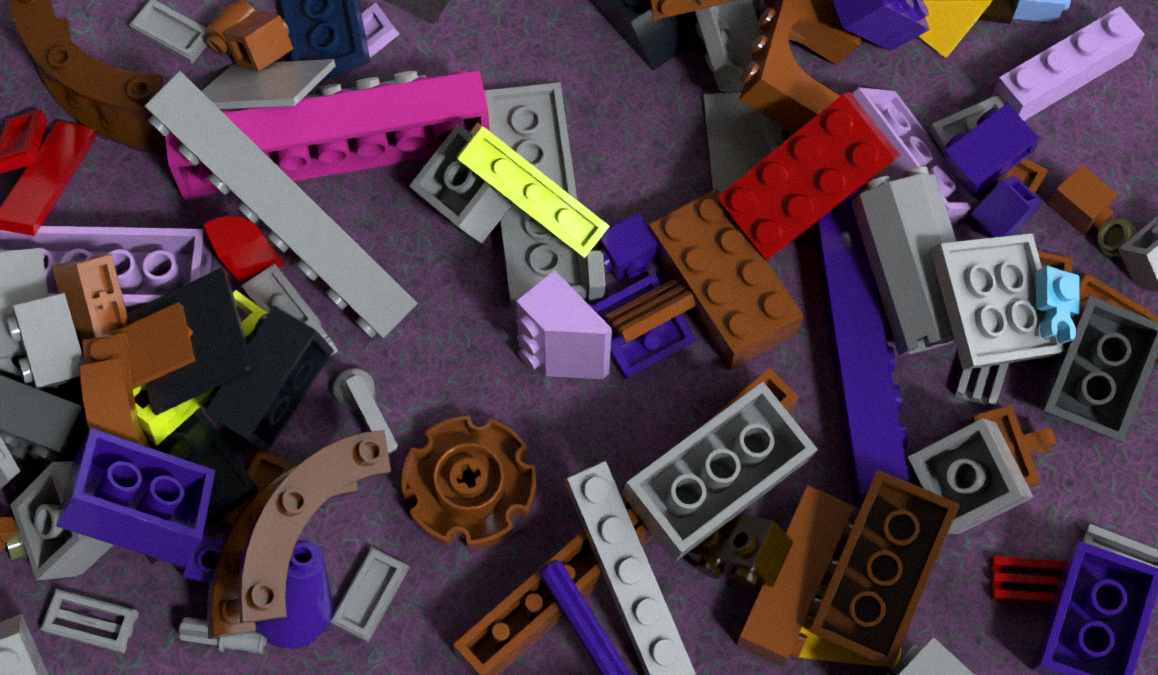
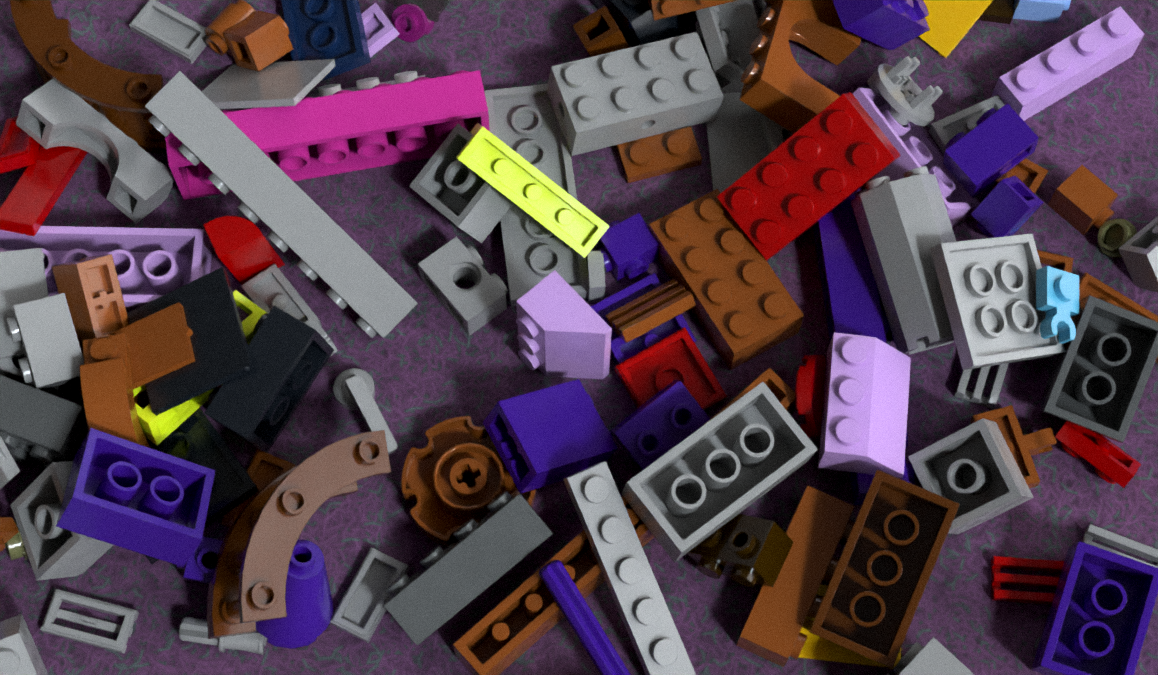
none -> light grey arch [16,79,175,224]
none -> dark grey brick [384,490,553,646]
none -> magenta plate [391,3,434,42]
none -> light grey brick [418,236,508,336]
none -> dark purple brick [483,379,618,494]
none -> light grey brick [547,32,724,156]
none -> reddish brown brick [572,6,630,57]
none -> dark purple brick [610,380,710,471]
none -> red tile [614,327,727,410]
none -> dark orange plate [617,126,702,183]
none -> red tile [795,355,826,437]
none -> lavender slope [818,332,911,478]
none -> light grey plate [867,56,943,126]
none -> red plate [1055,421,1141,488]

